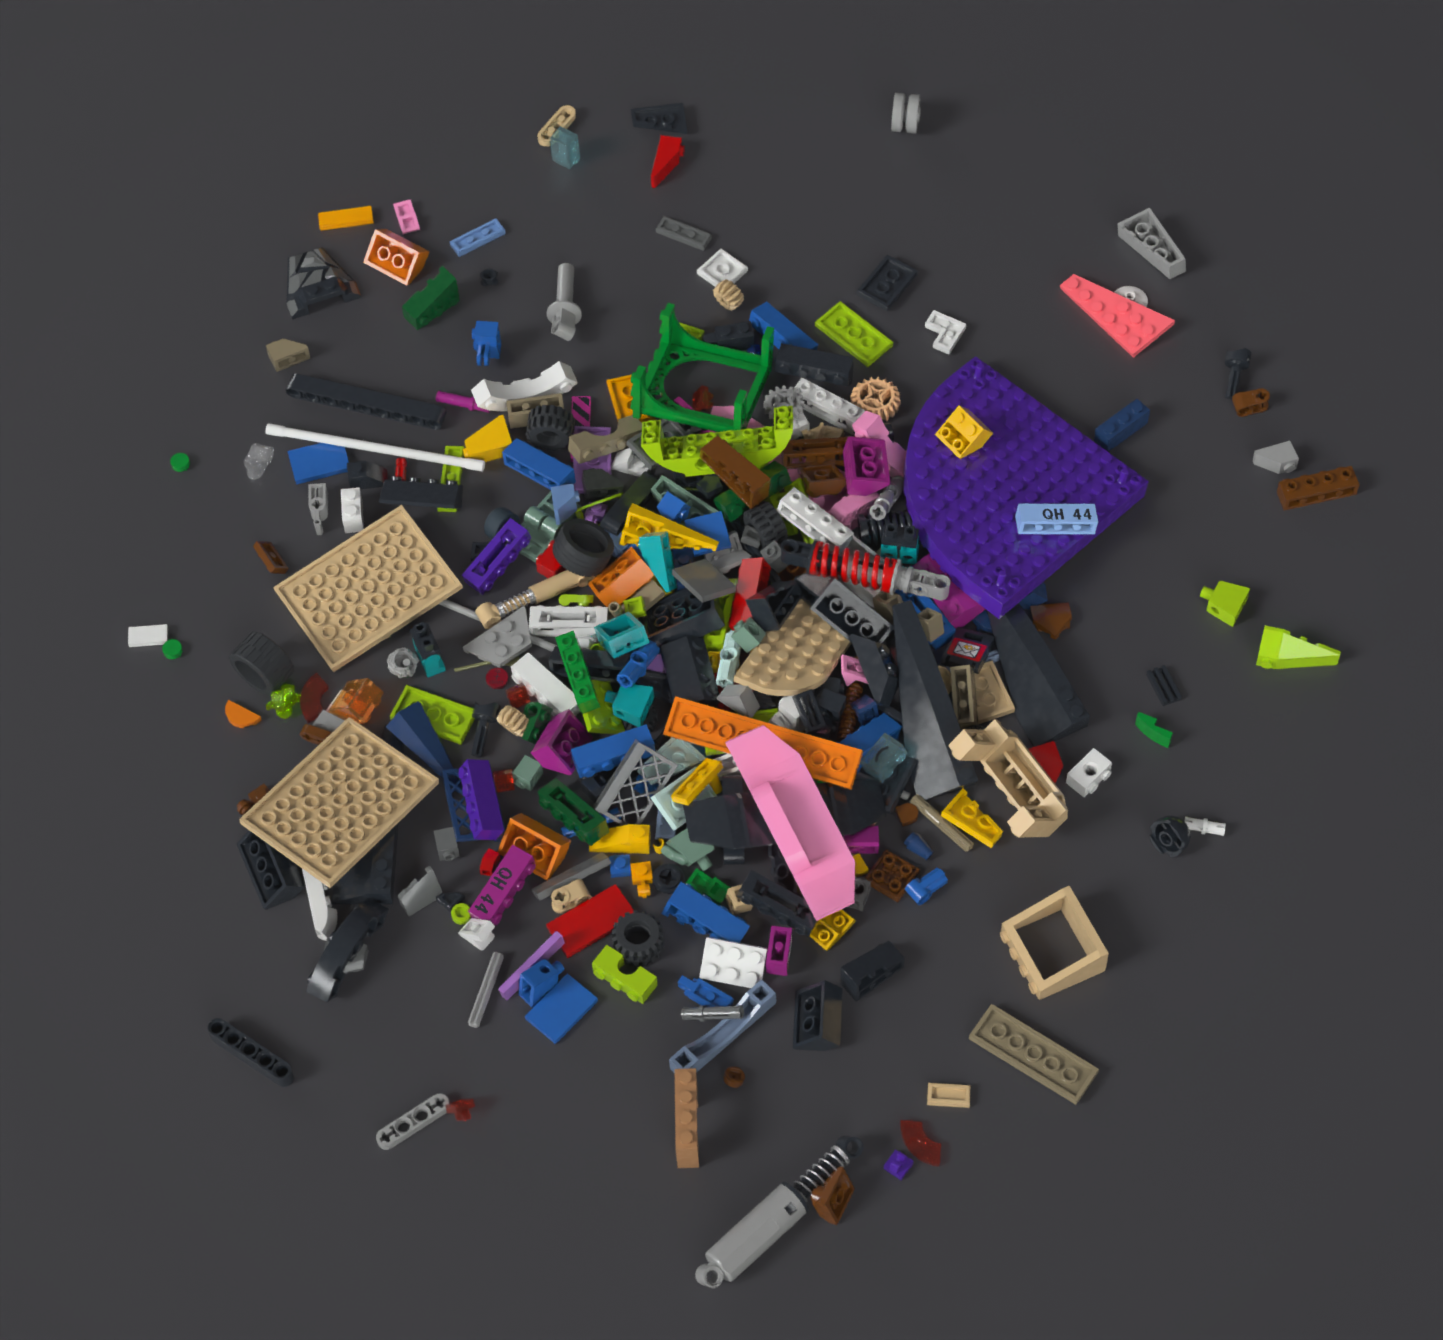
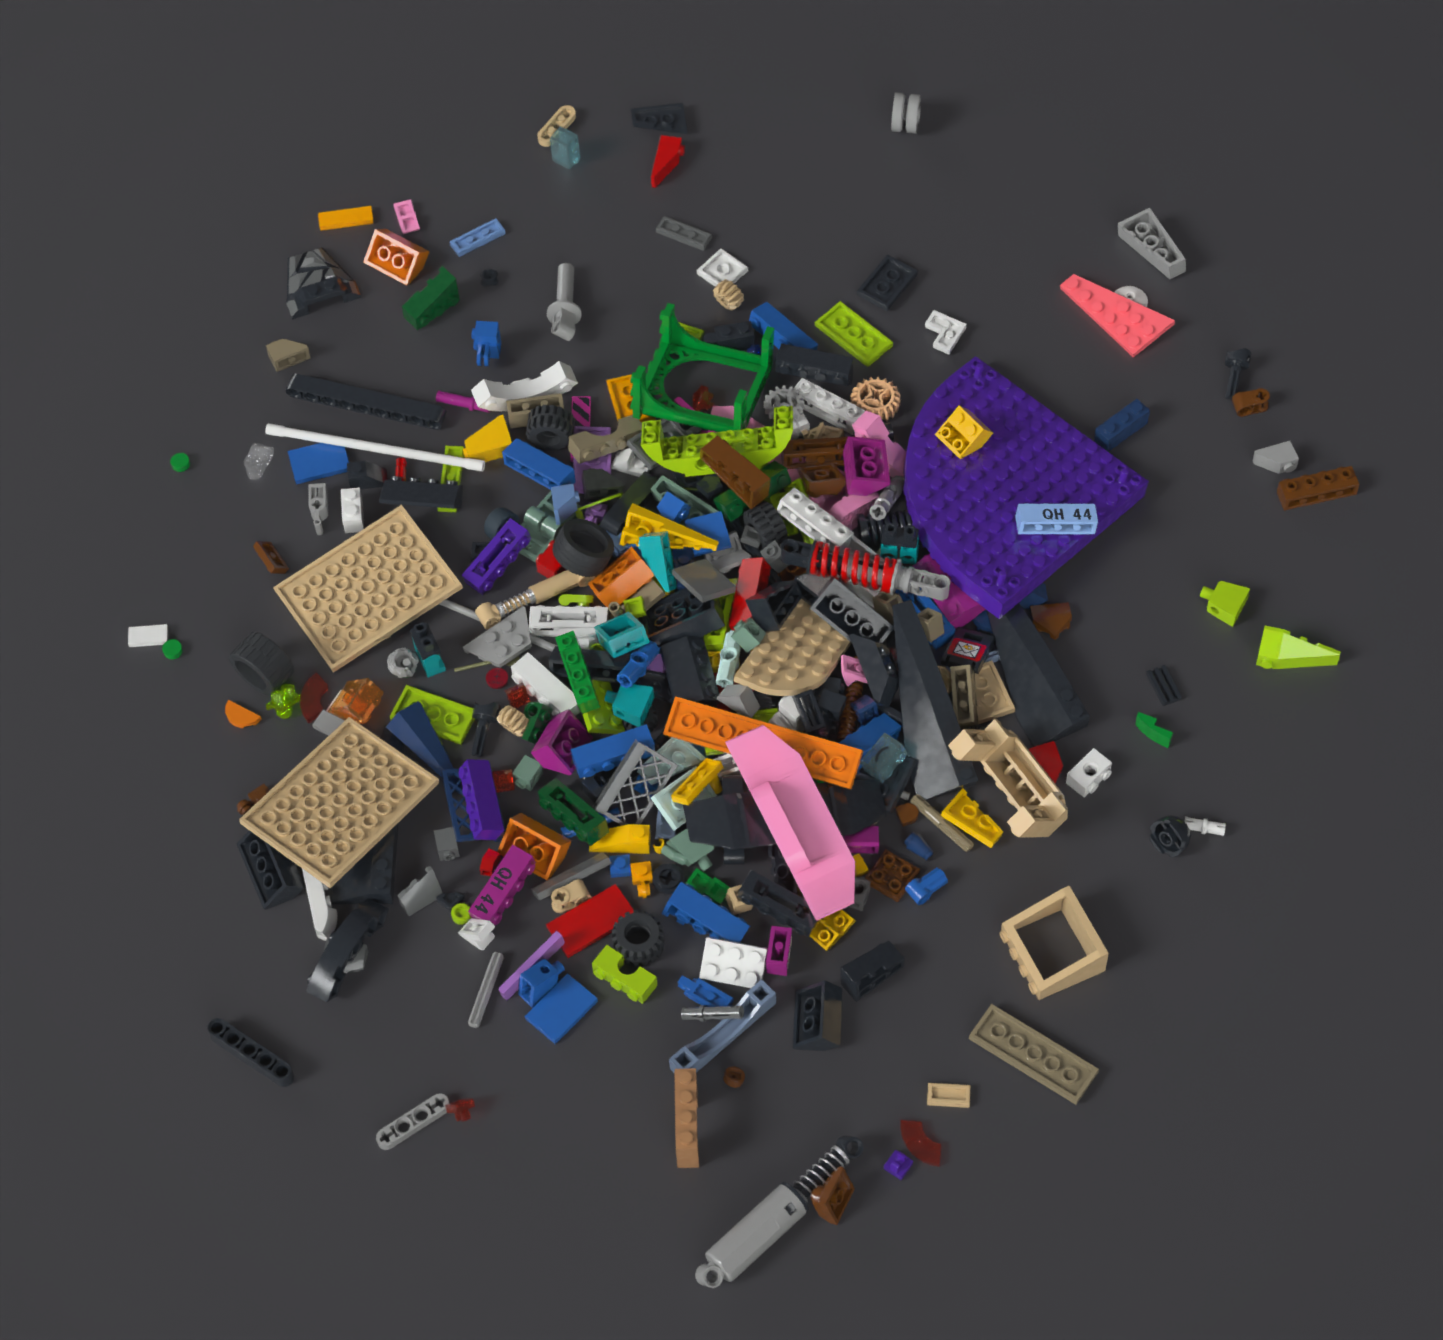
reddish brown beam [300,724,332,745] -> none

